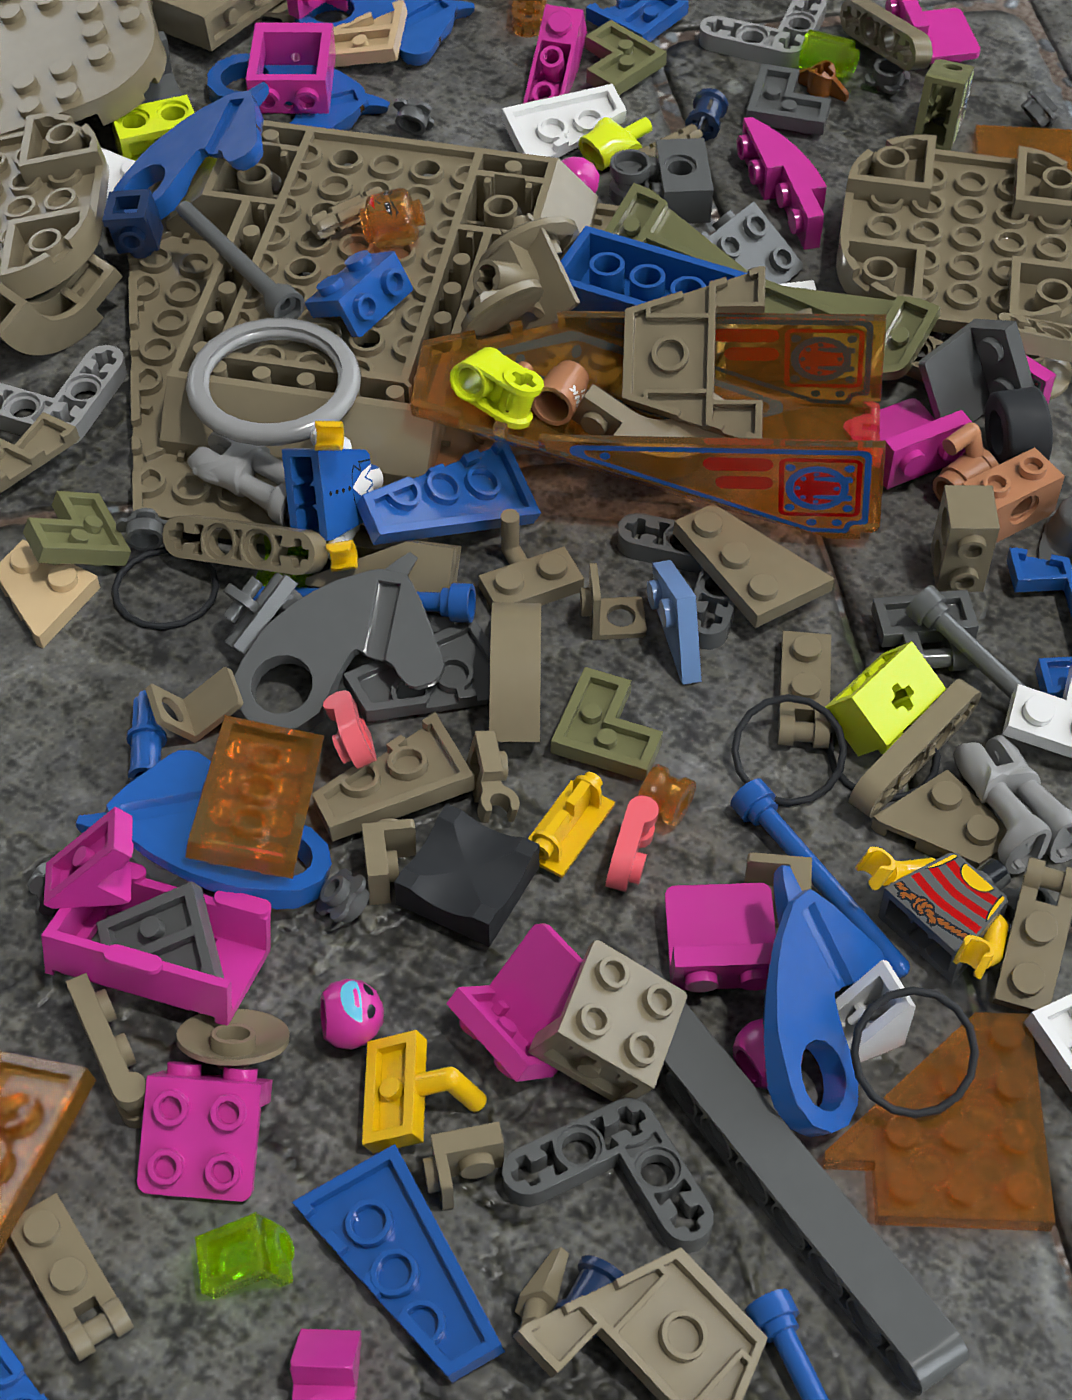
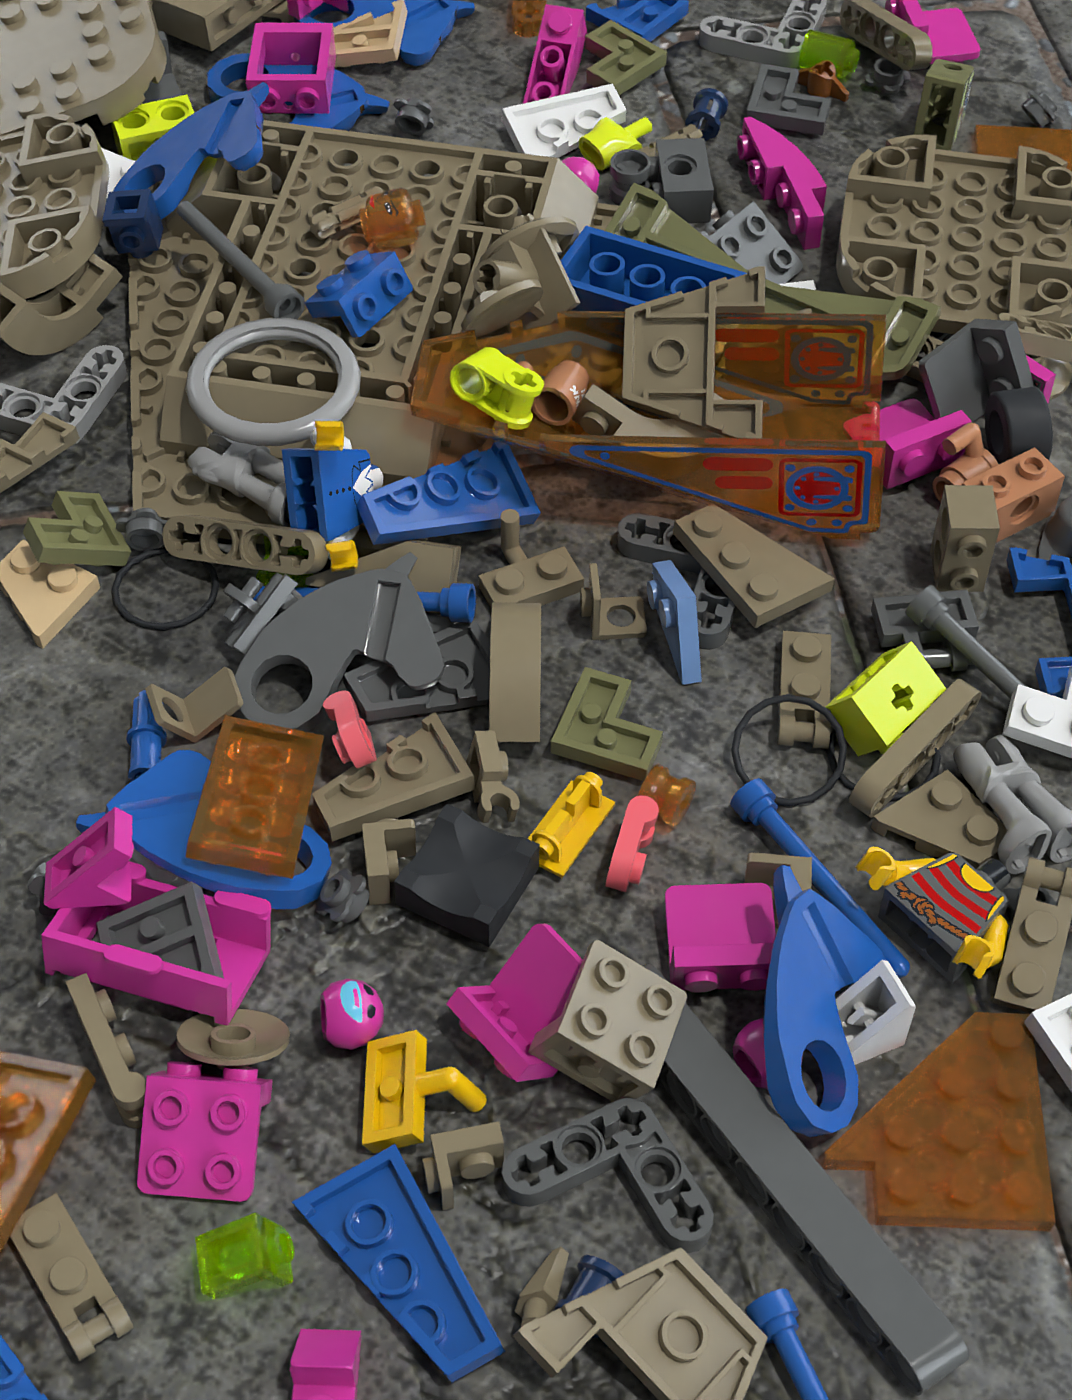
black piece [850,986,979,1118] -> none

